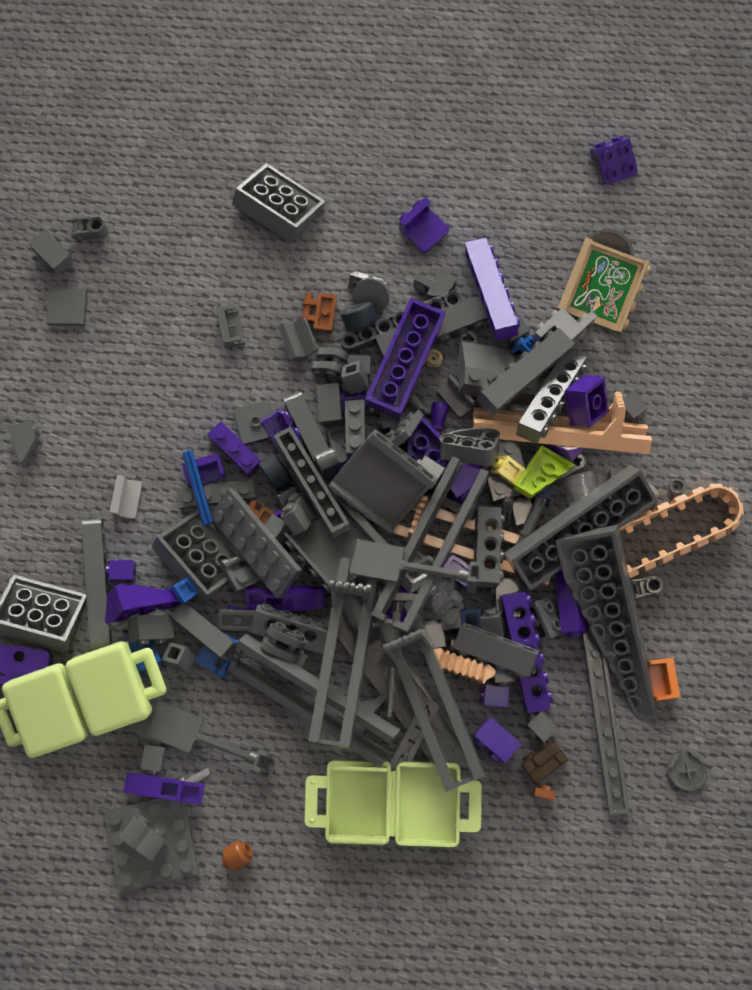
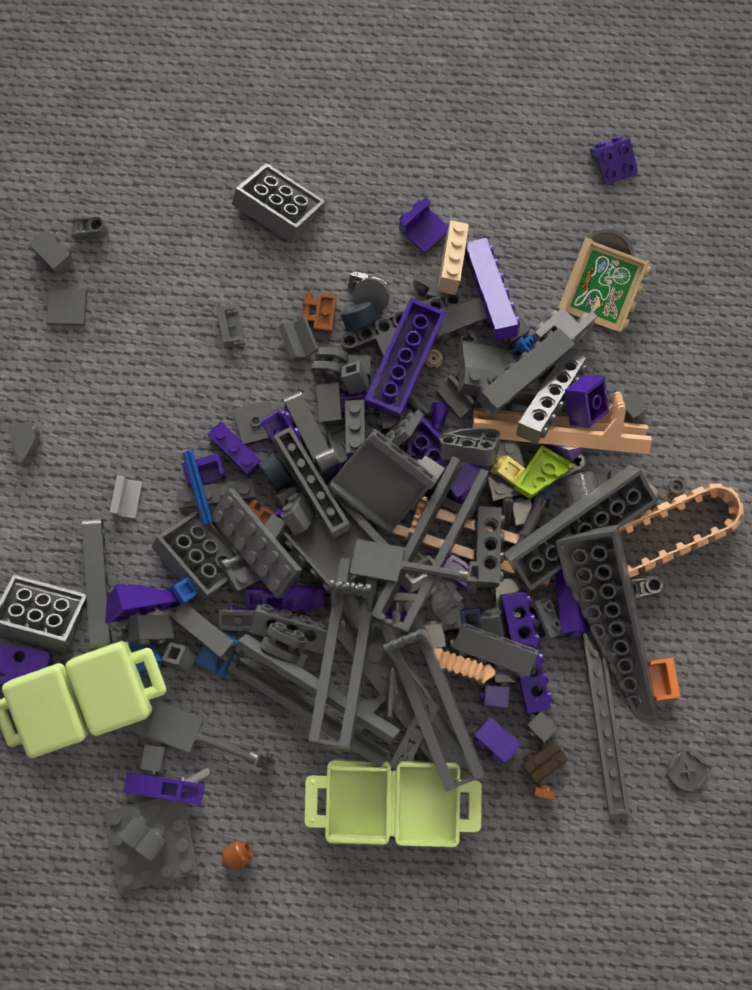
dark purple brick [106,560,136,582] -> none
none -> tan brick [437,220,469,295]

